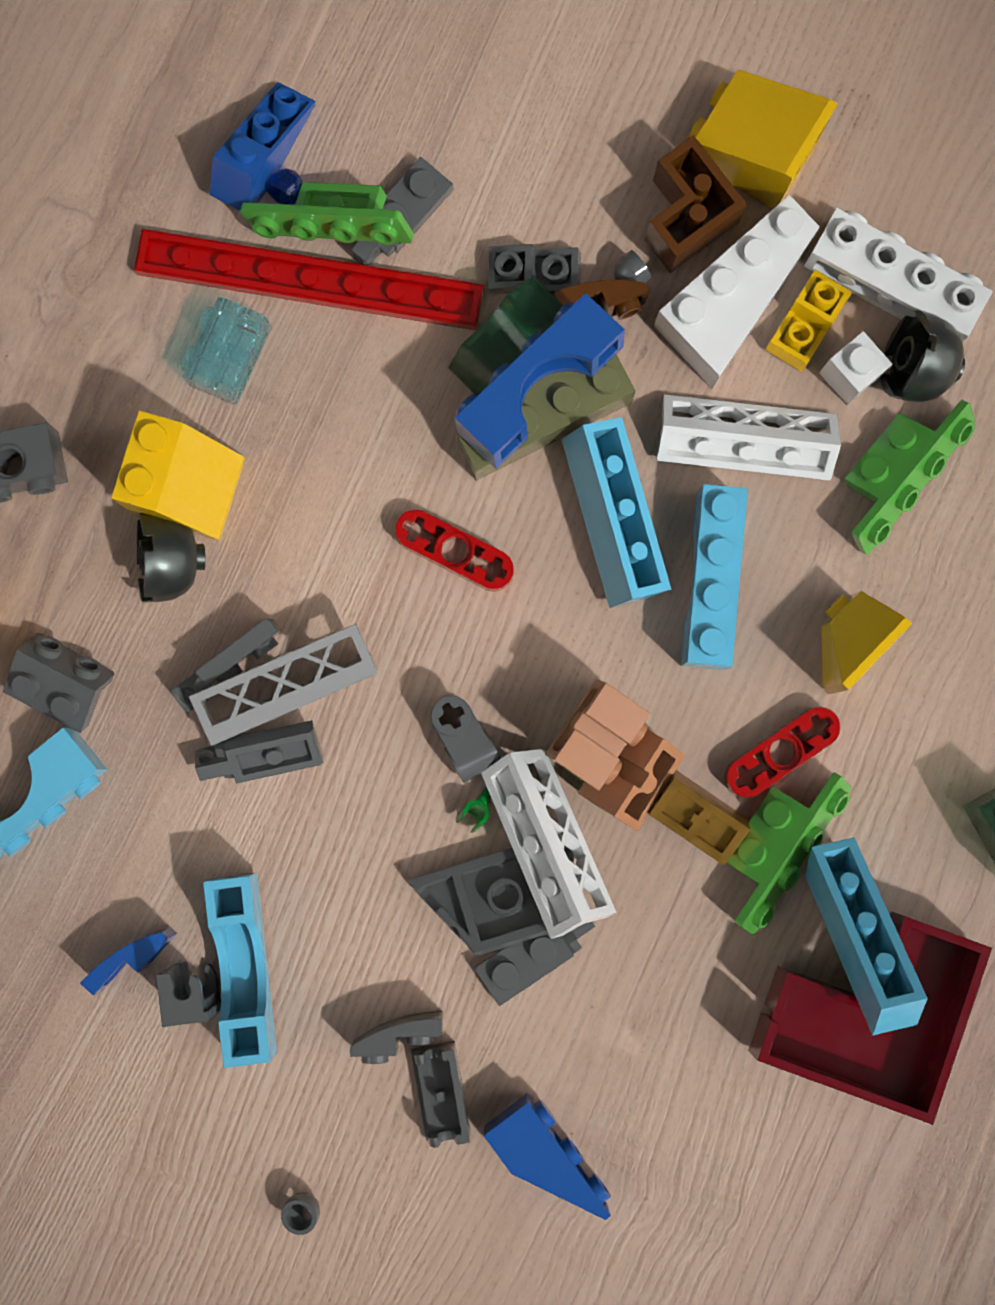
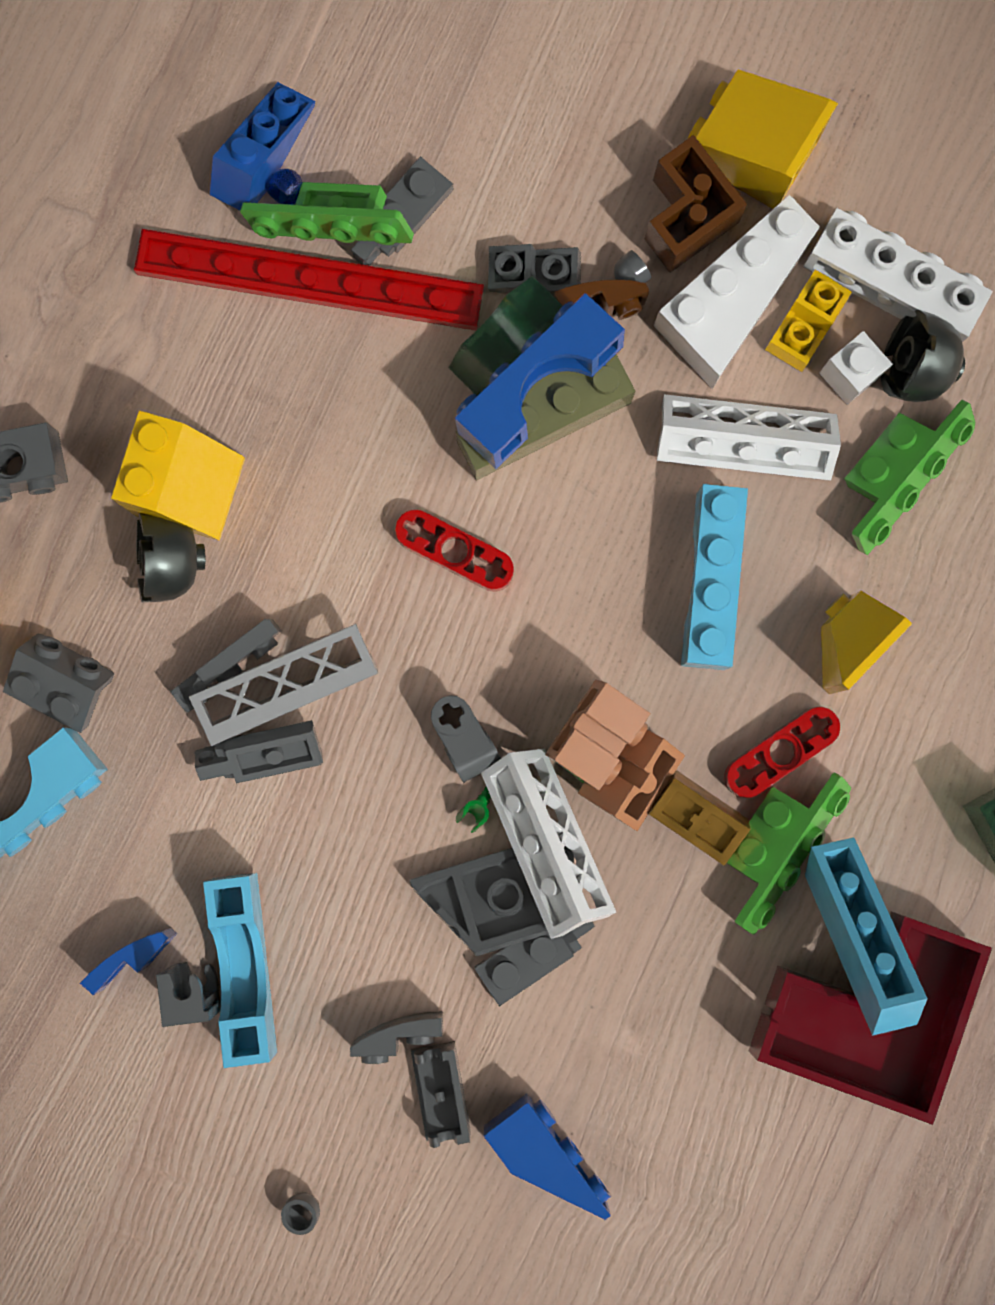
clear light blue brick [181,297,272,405] -> none
medium azure brick [561,417,671,608] -> none

